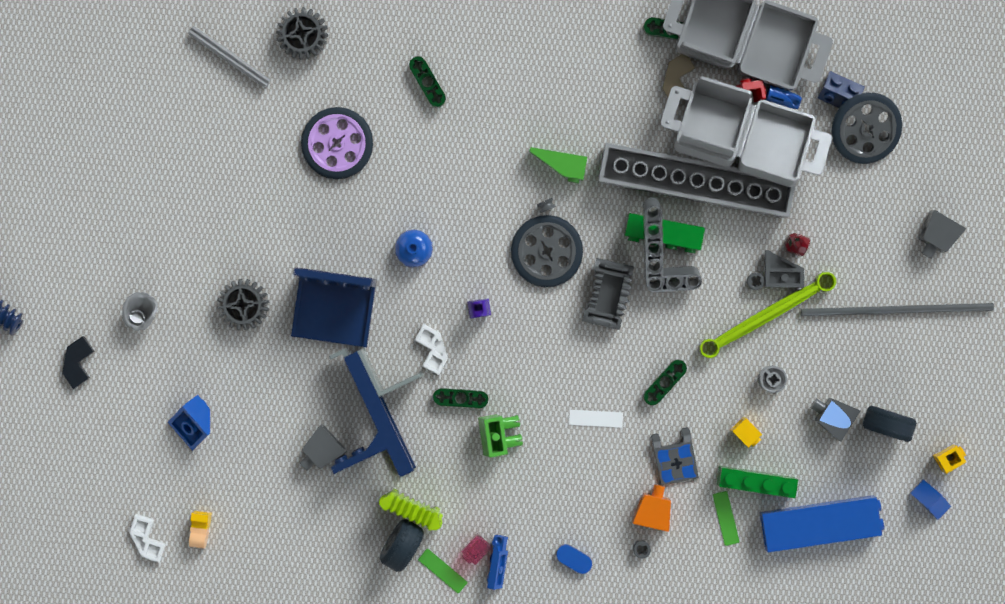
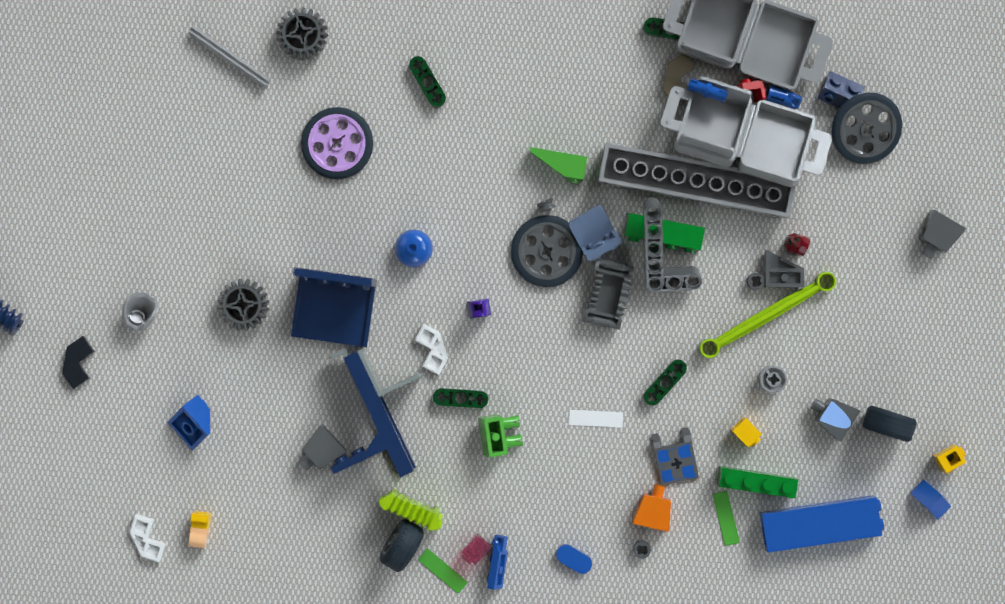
dark grey piece [801,303,994,316] -> none
none -> sand blue bracket [568,205,623,262]
none -> blue pin [687,78,728,103]

